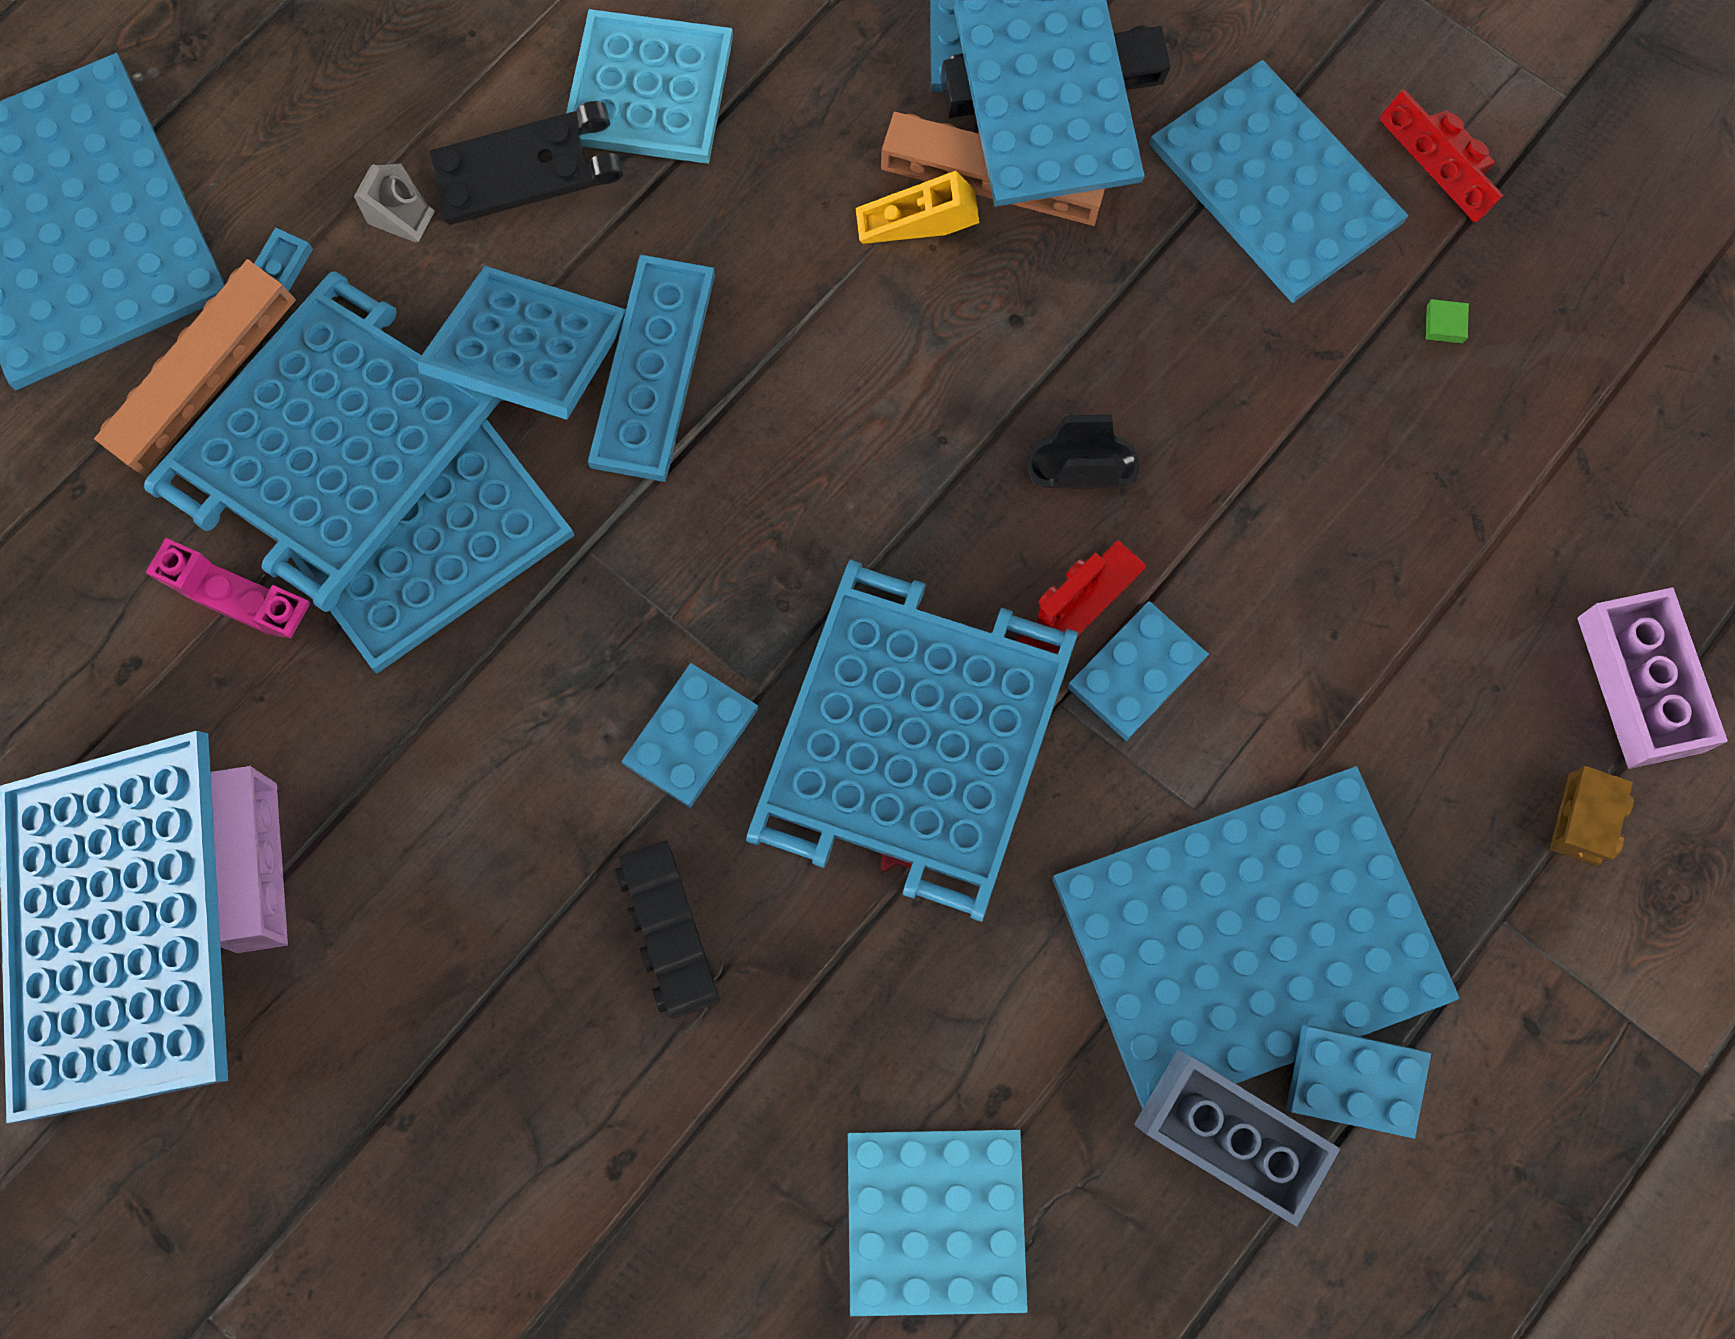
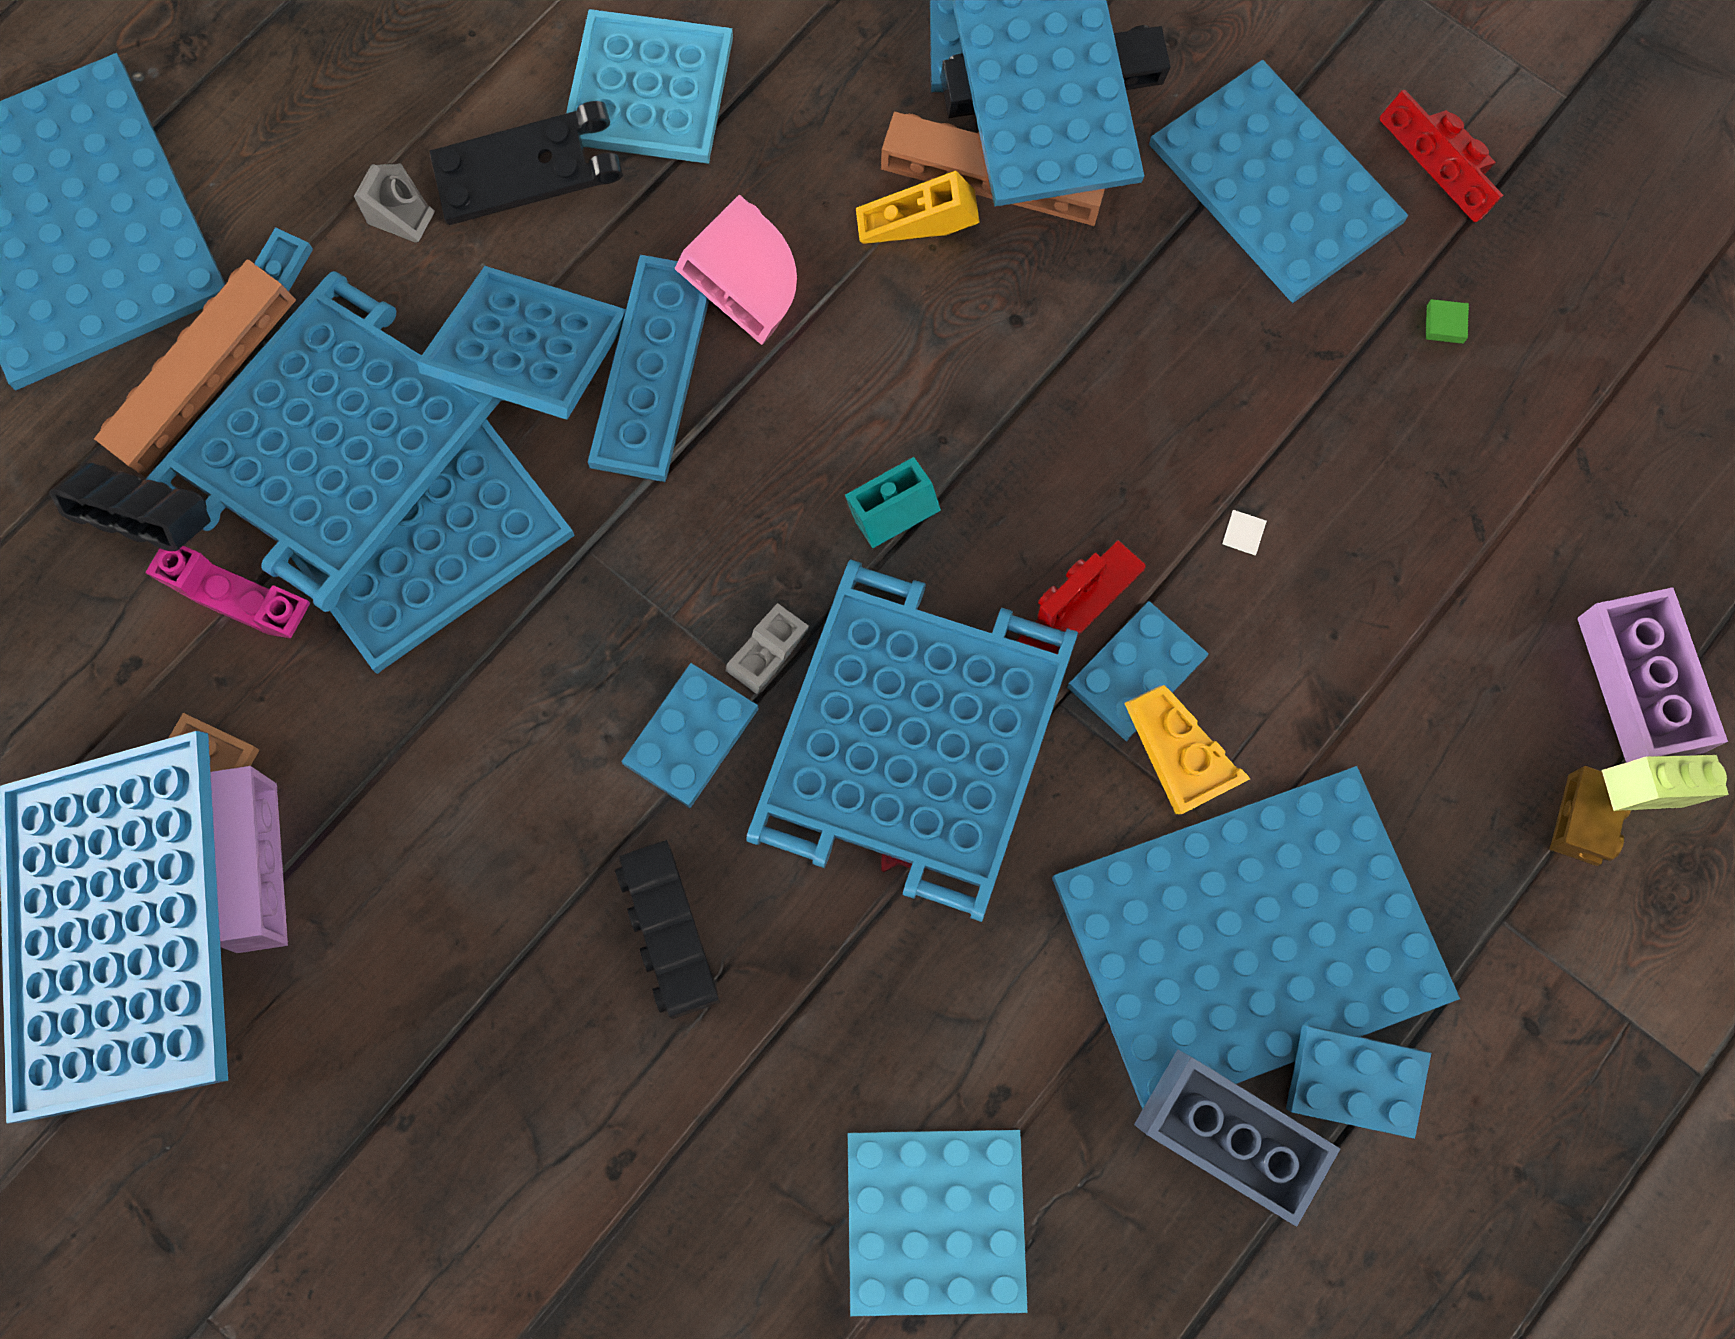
black piece [1027,415,1139,489] -> none
none -> black brick [49,463,211,551]
none -> medium nougat plate [169,713,259,772]
none -> bright pink brick [675,195,797,345]
none -> light grey slope [725,603,809,694]
none -> teal brick [845,457,941,548]
none -> yellow wing [1124,685,1250,814]
none -> white sticker [1222,510,1267,556]
none -> yellowish green brick [1602,755,1729,811]

